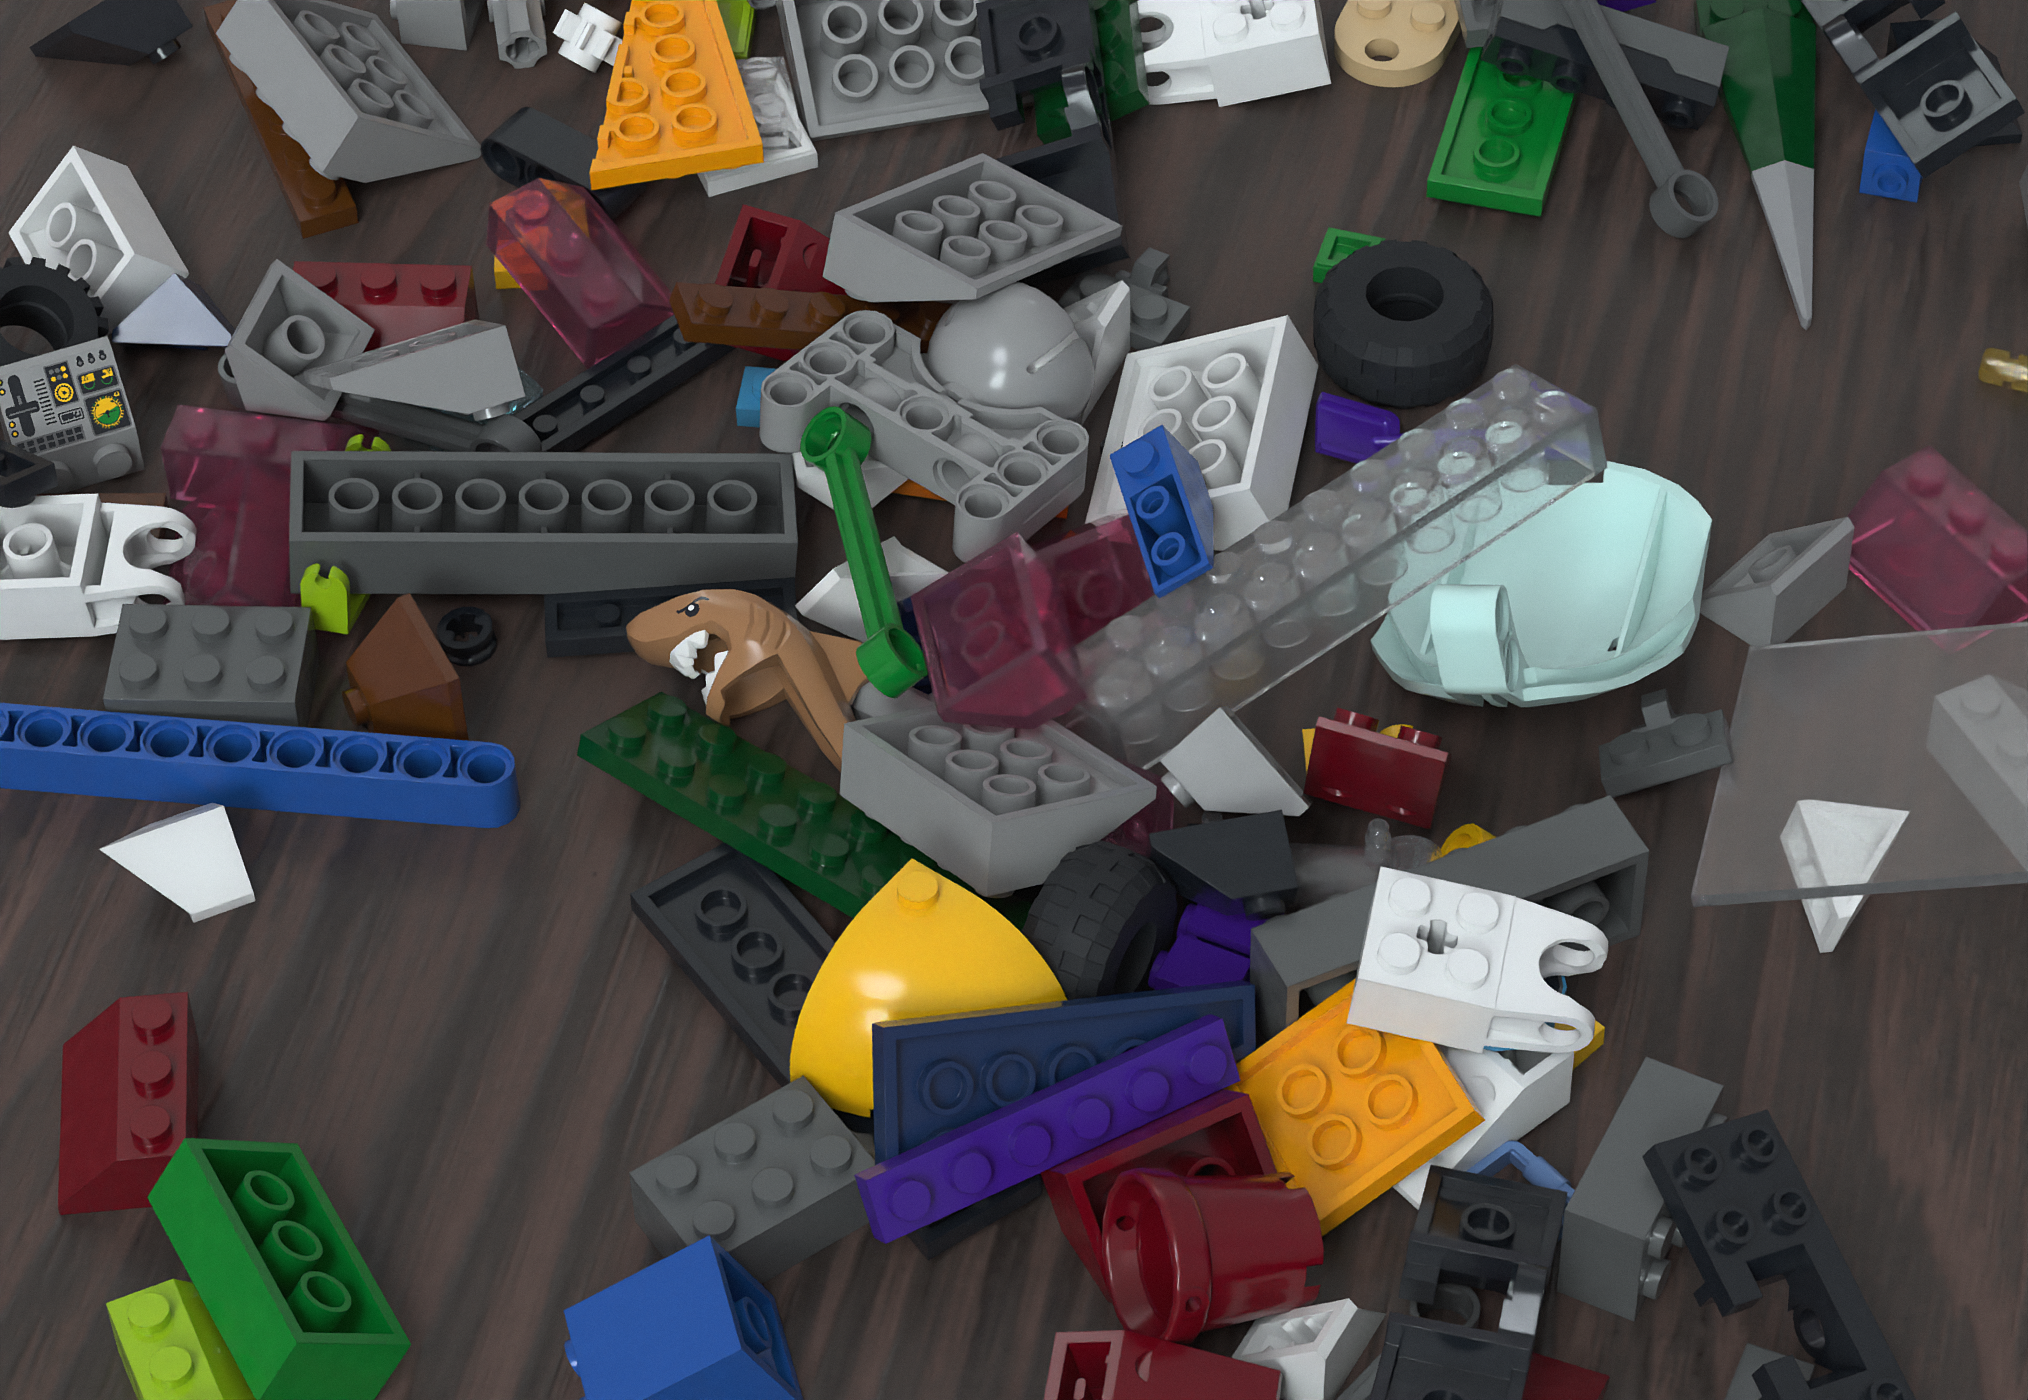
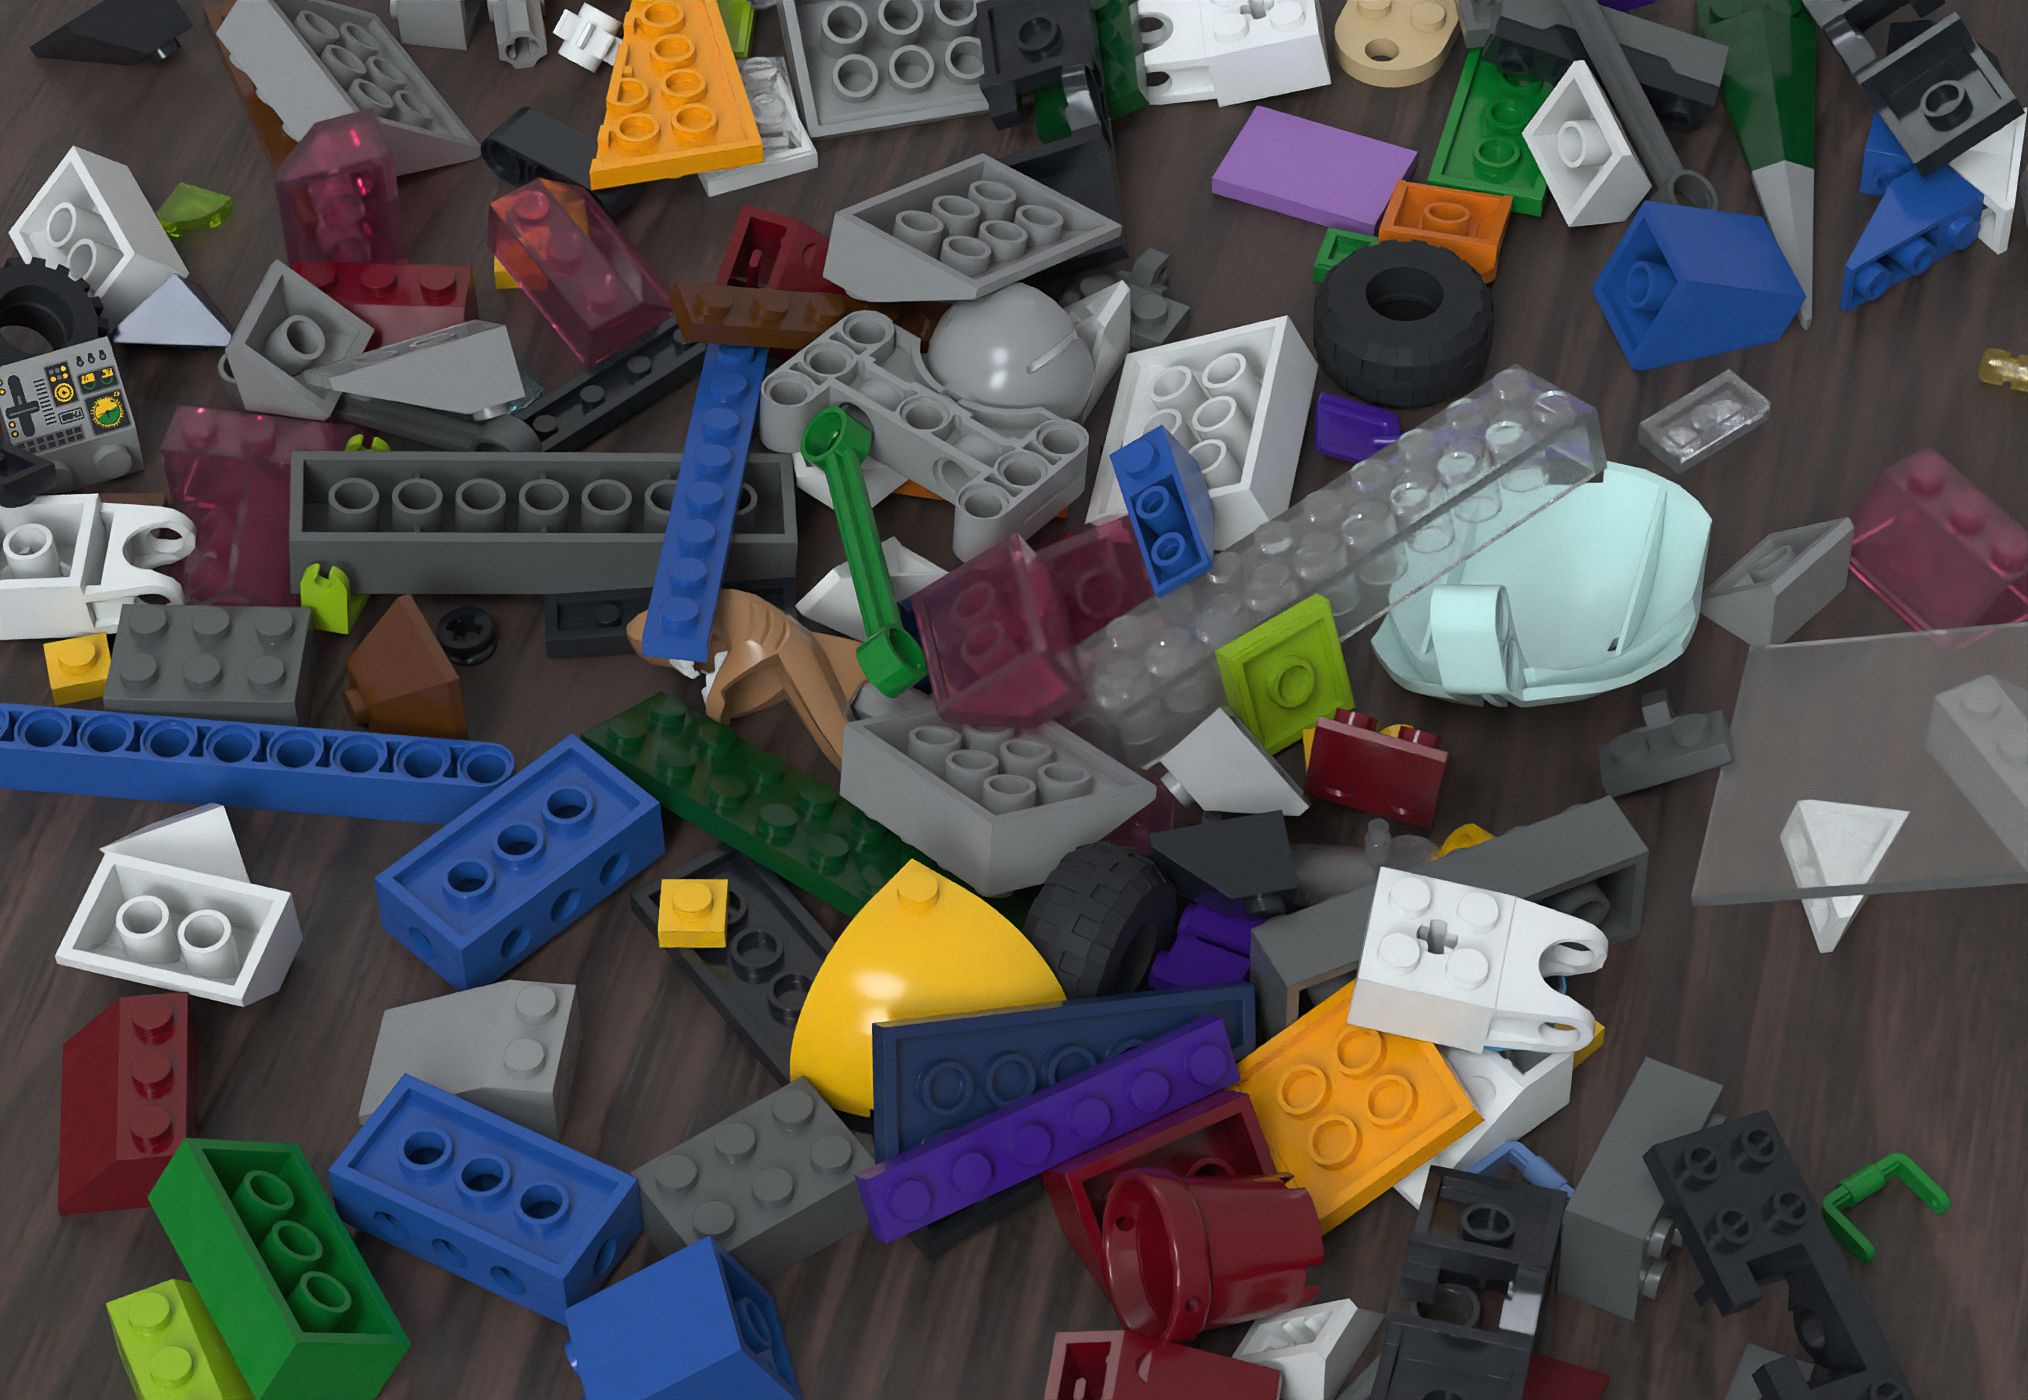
none -> yellow plate [43,632,111,706]
none -> white slope [55,851,303,1007]
none -> clear neon green tile [155,182,234,237]
none -> clear pink slope [273,108,409,270]
none -> blue brick [328,1073,644,1327]
none -> light grey slope [358,980,583,1142]
none -> blue brick [374,734,665,992]
none -> blue plate [642,343,770,663]
none -> yellow plate [658,879,730,948]
none -> medium lavender tile [1212,105,1418,236]
none -> lime tile [1215,593,1356,756]
none -> orange slope [1378,179,1513,284]
none -> white slope [1522,60,1652,227]
none -> blue slope [1591,200,1807,371]
none -> clear plate [1637,369,1771,475]
none -> green piece [1820,1152,1951,1264]
none -> blue slope [1840,165,1984,313]
none -> white slope [1947,107,2028,255]

